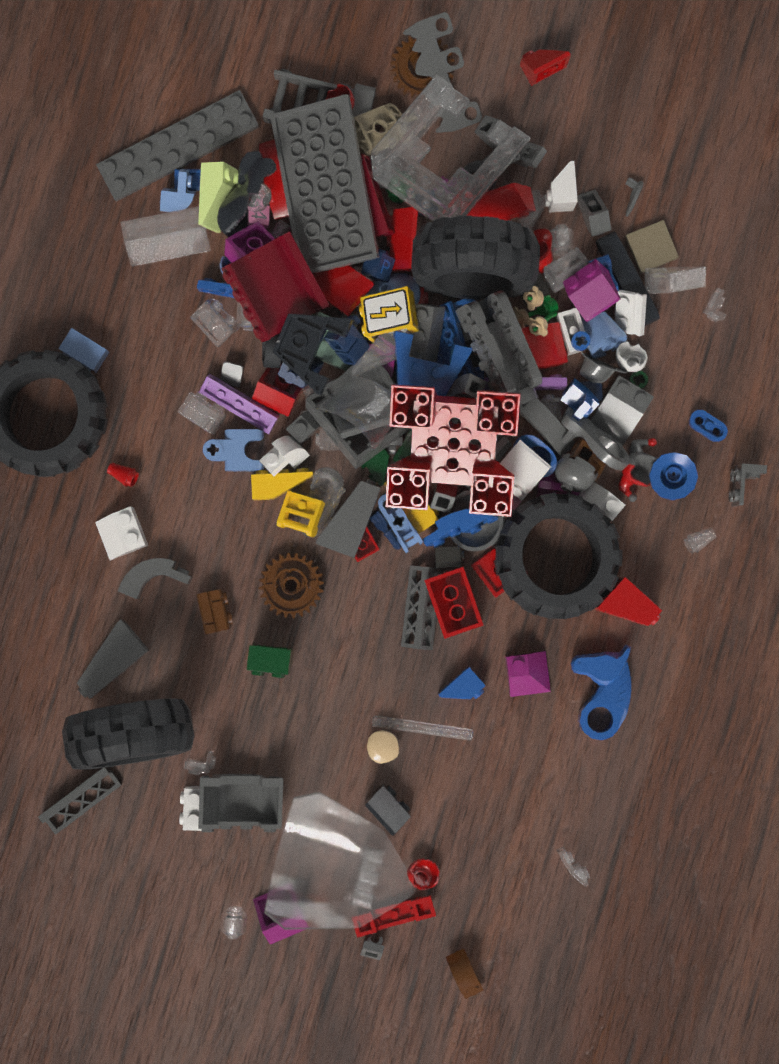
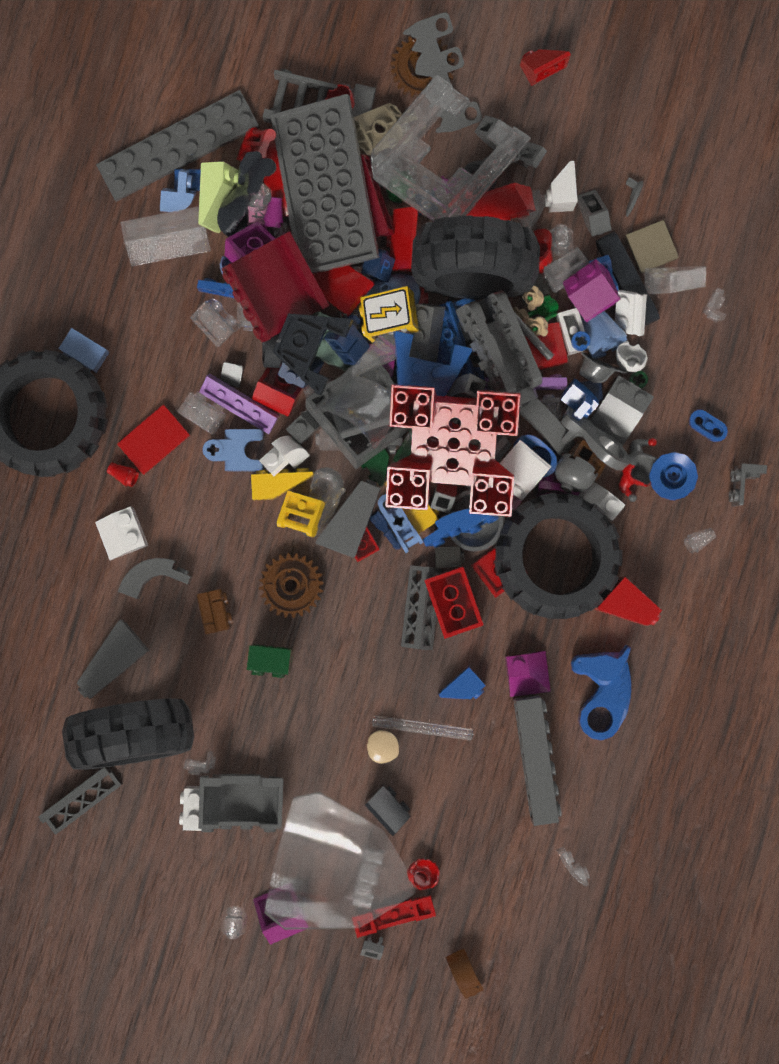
none -> red tile [117,404,190,475]
none -> red plate [236,127,276,162]
none -> magenta cone [263,197,283,228]
none -> dark grey brick [513,695,562,826]
none -> dark grey piece [514,312,554,360]

